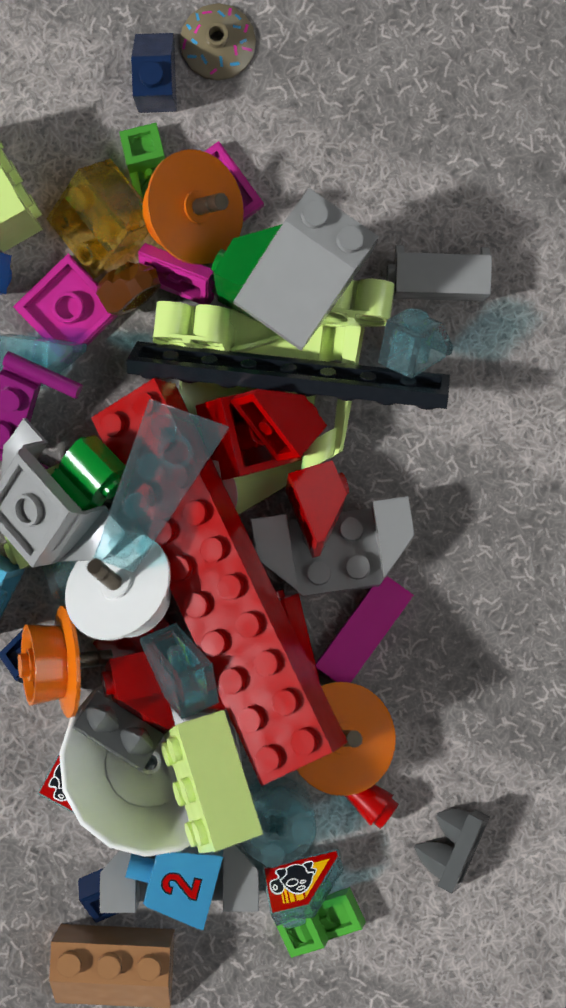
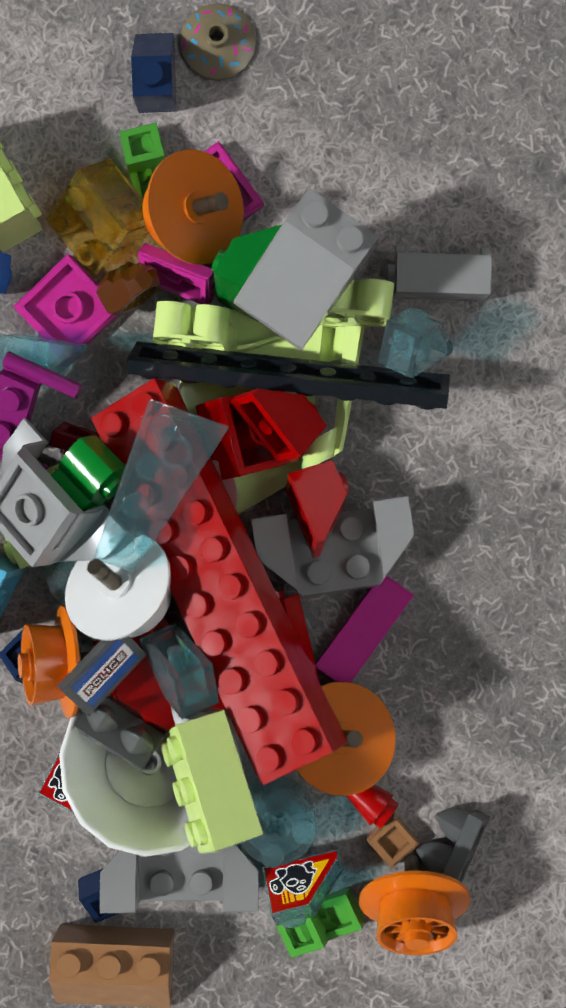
dark azure torso [125,845,223,930] -> none
none -> dark red plate [49,422,100,455]
none -> tile [57,636,147,716]
none -> orange piece [359,855,470,955]
none -> medium nougat tile [365,812,420,869]

